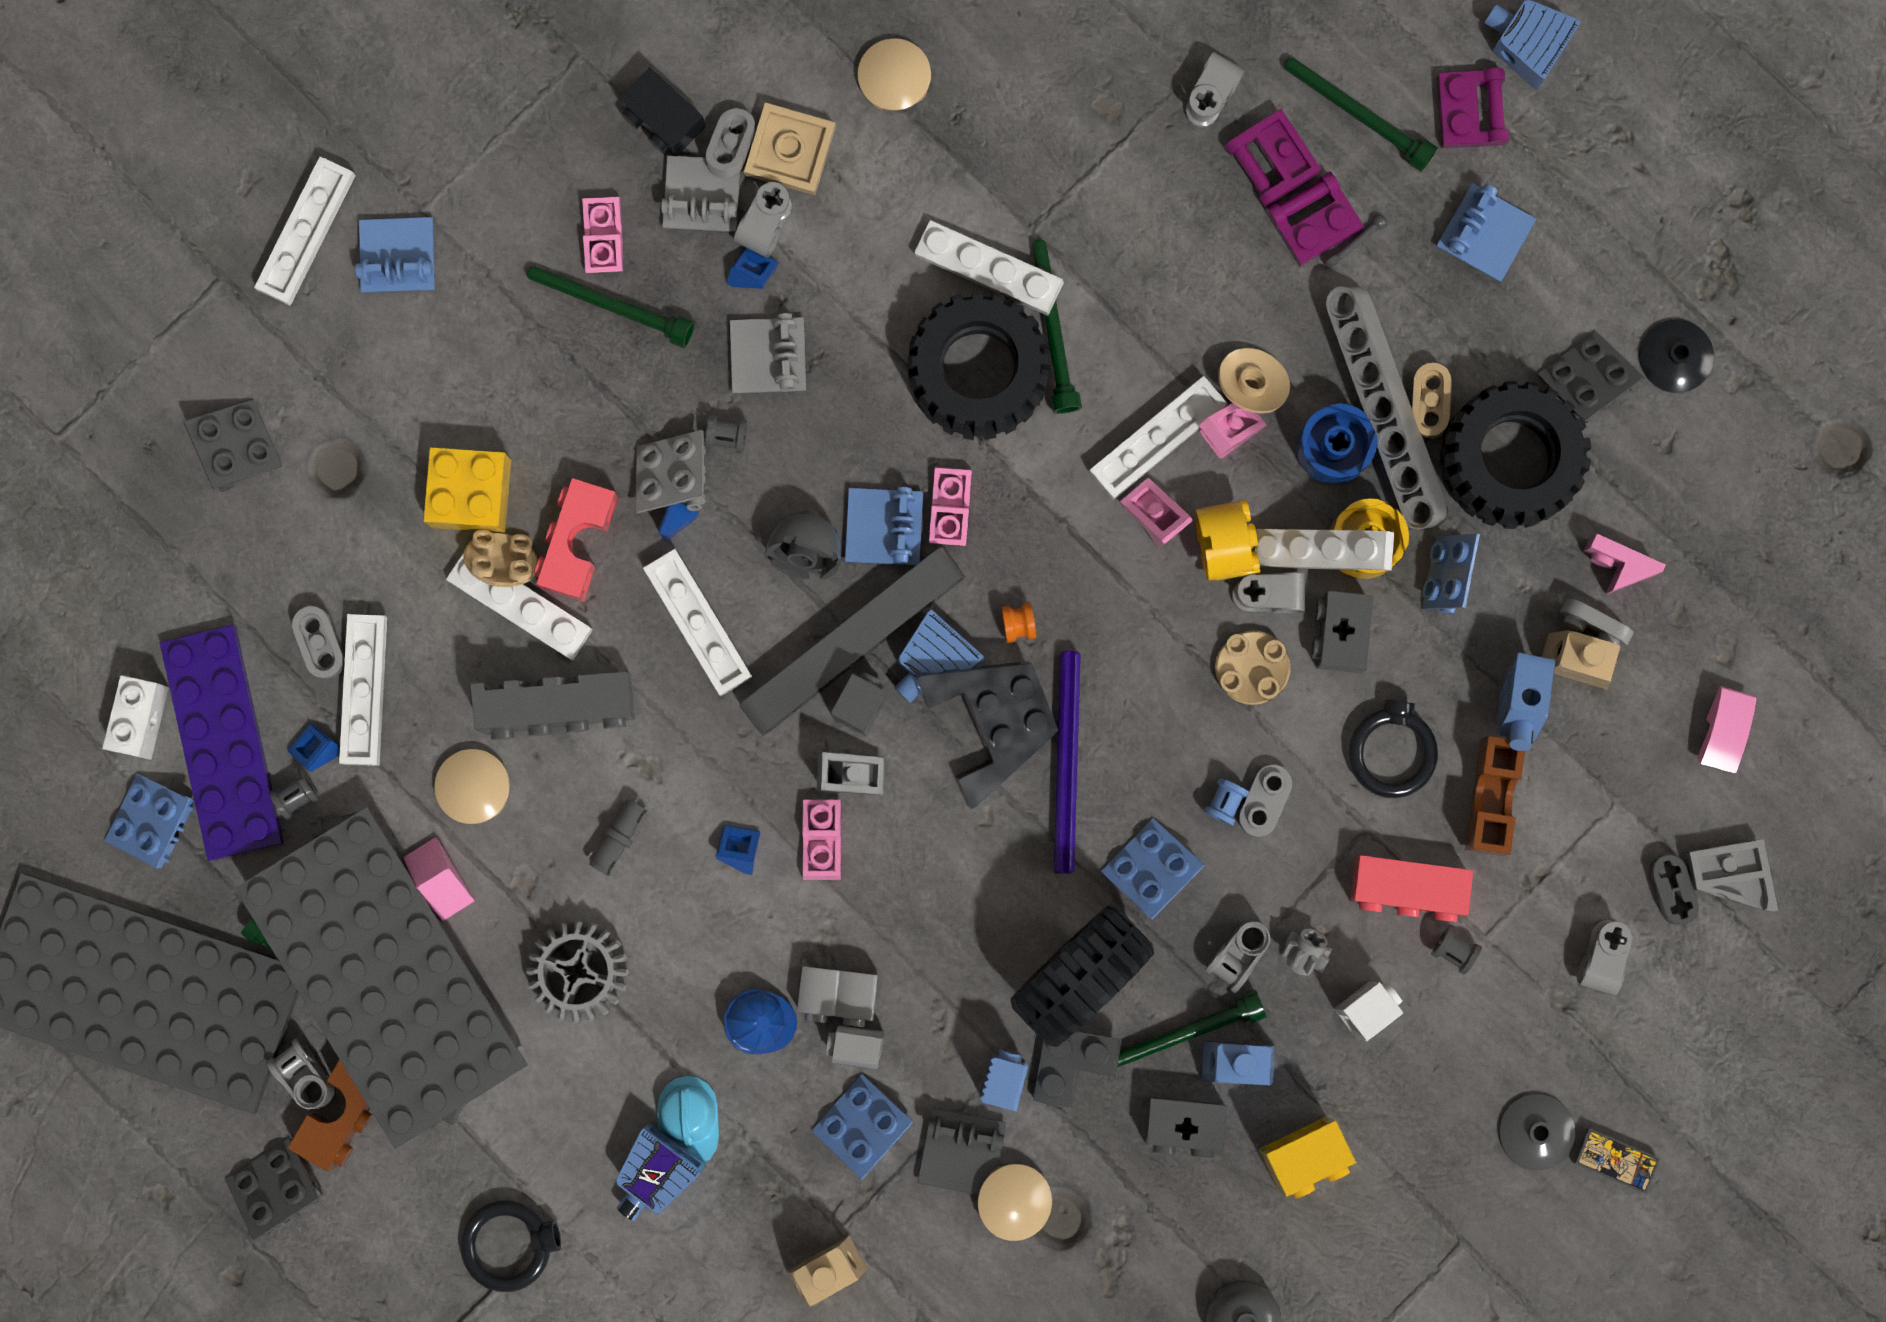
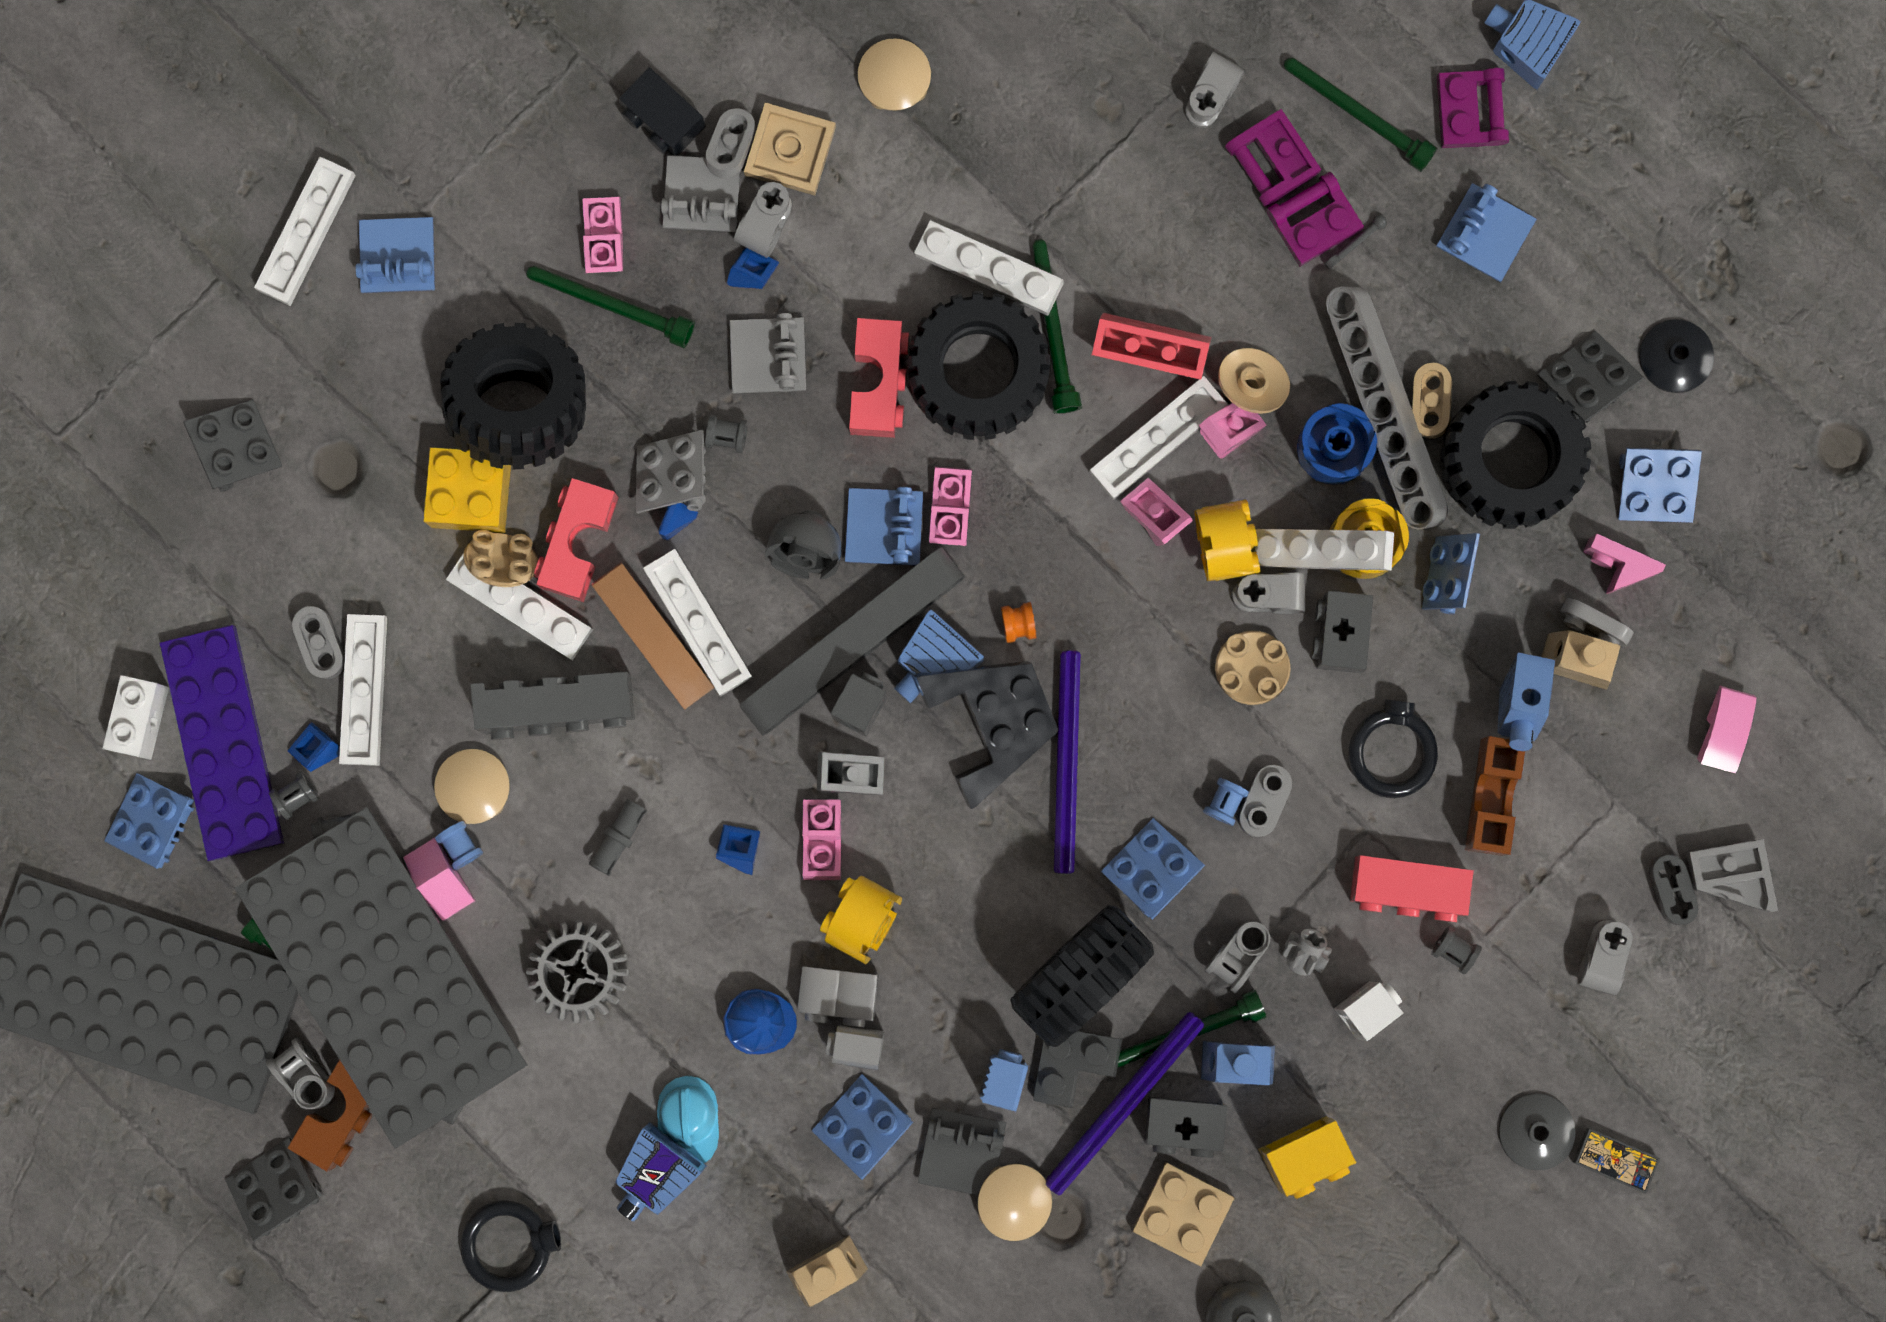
none -> medium blue bush [435,821,483,870]
none -> black tyre [440,322,586,470]
none -> medium nougat slope [591,562,715,710]
none -> yellow brick [820,875,902,964]
none -> coral arch [849,318,909,438]
none -> dark purple axle [1046,1012,1204,1195]
none -> coral brick [1092,313,1211,380]
none -> tan plate [1132,1162,1235,1266]
none -> medium blue hinge [1618,448,1702,523]

